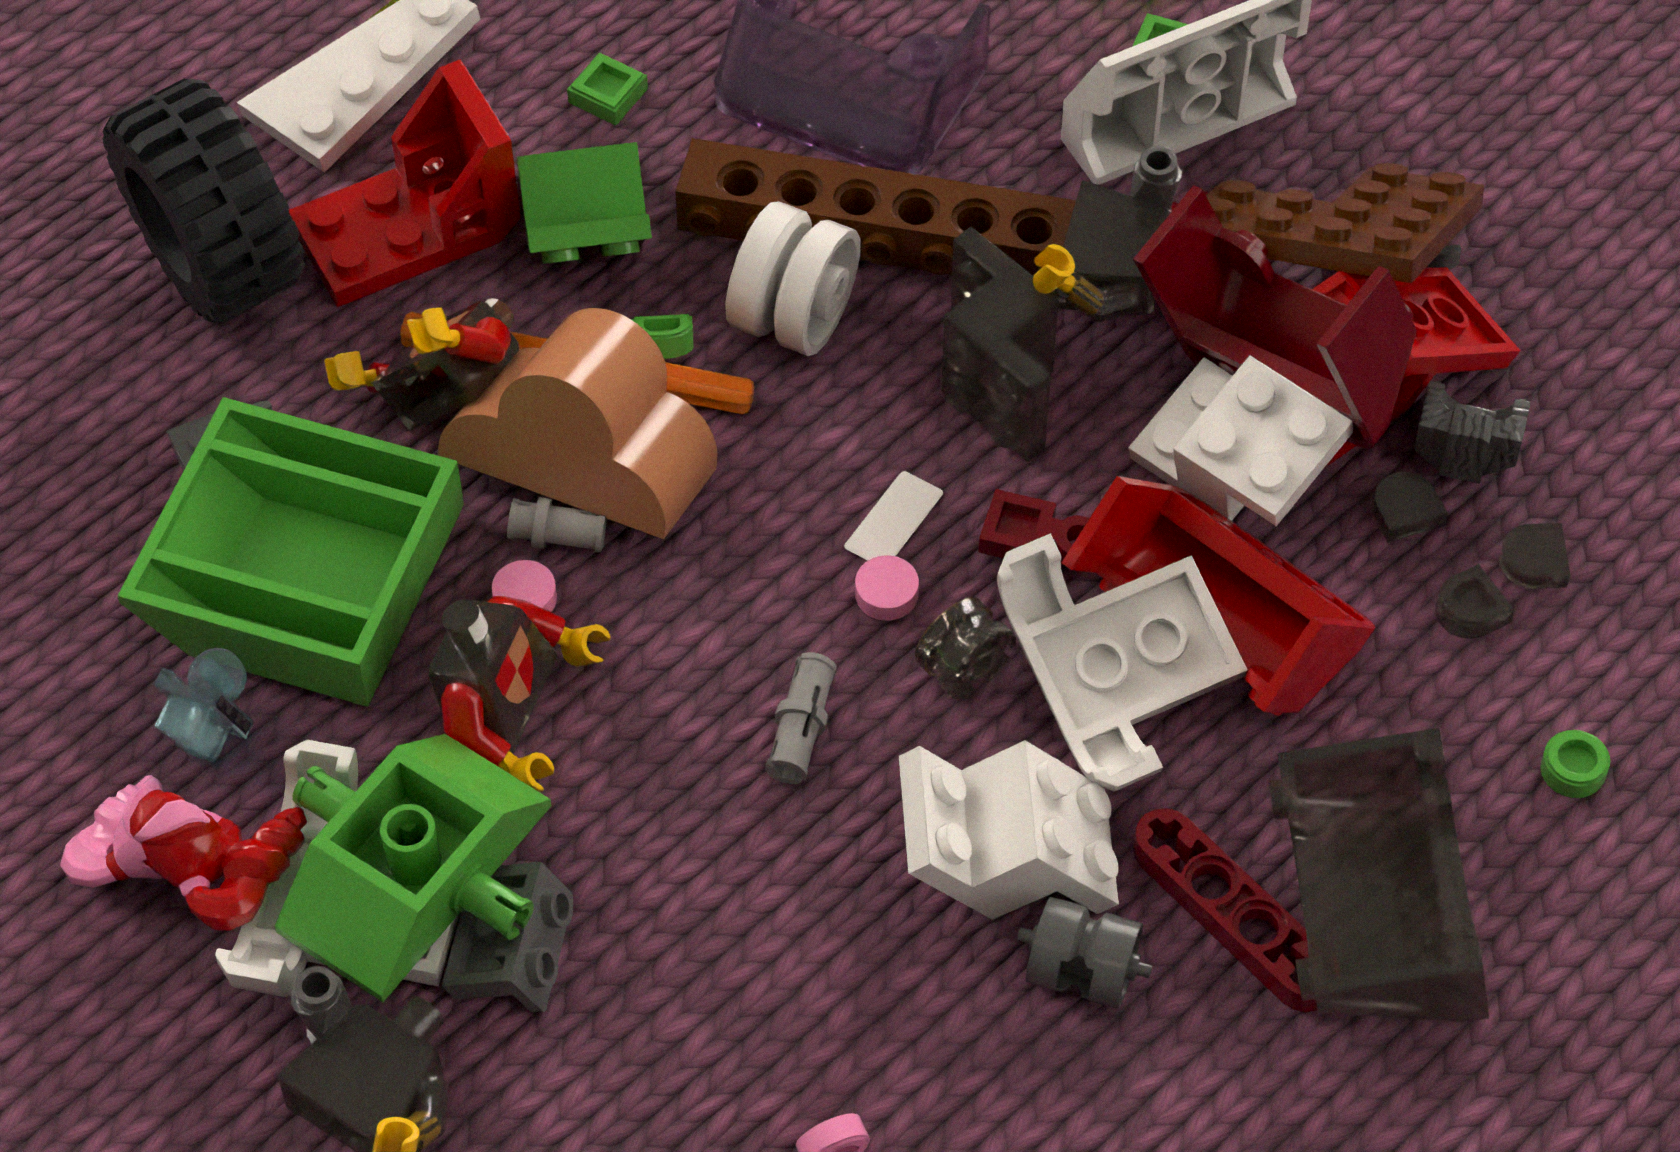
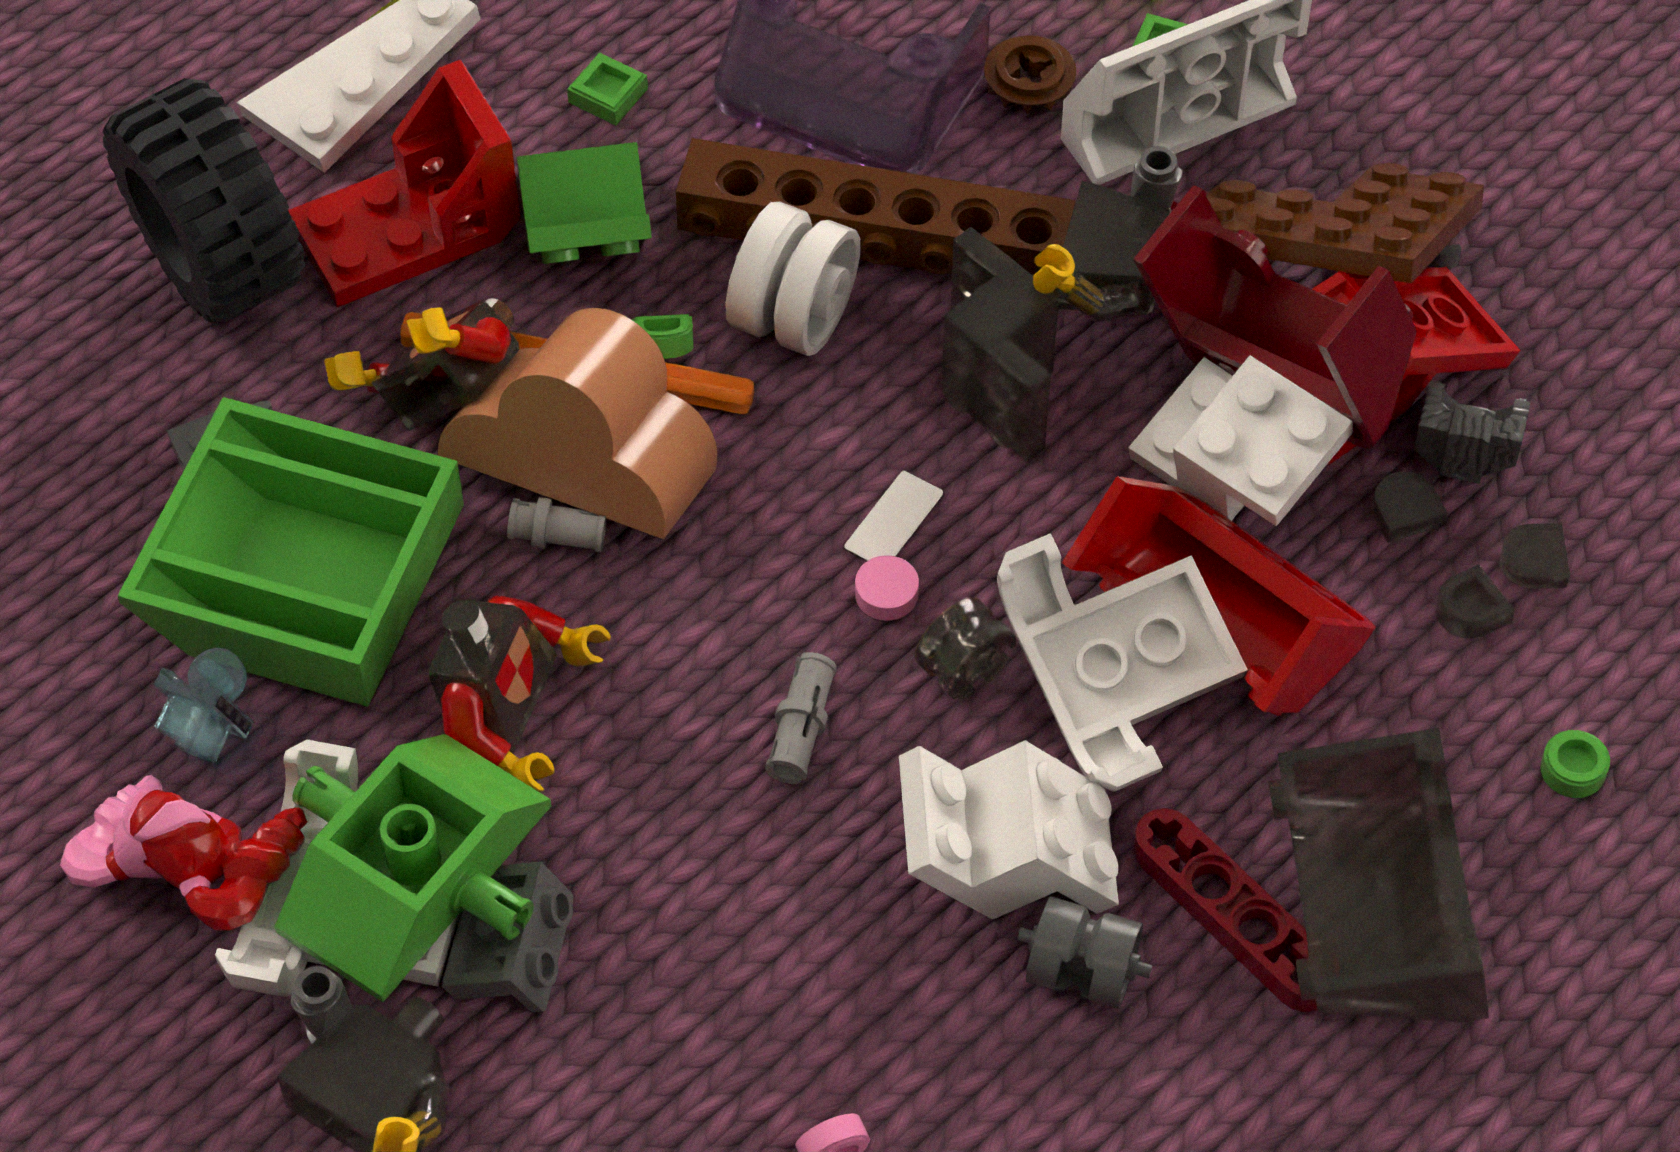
bright pink tile [492,560,557,612] -> none
dark red plate [978,489,1090,566] -> none
none -> reddish brown gear [984,35,1076,114]

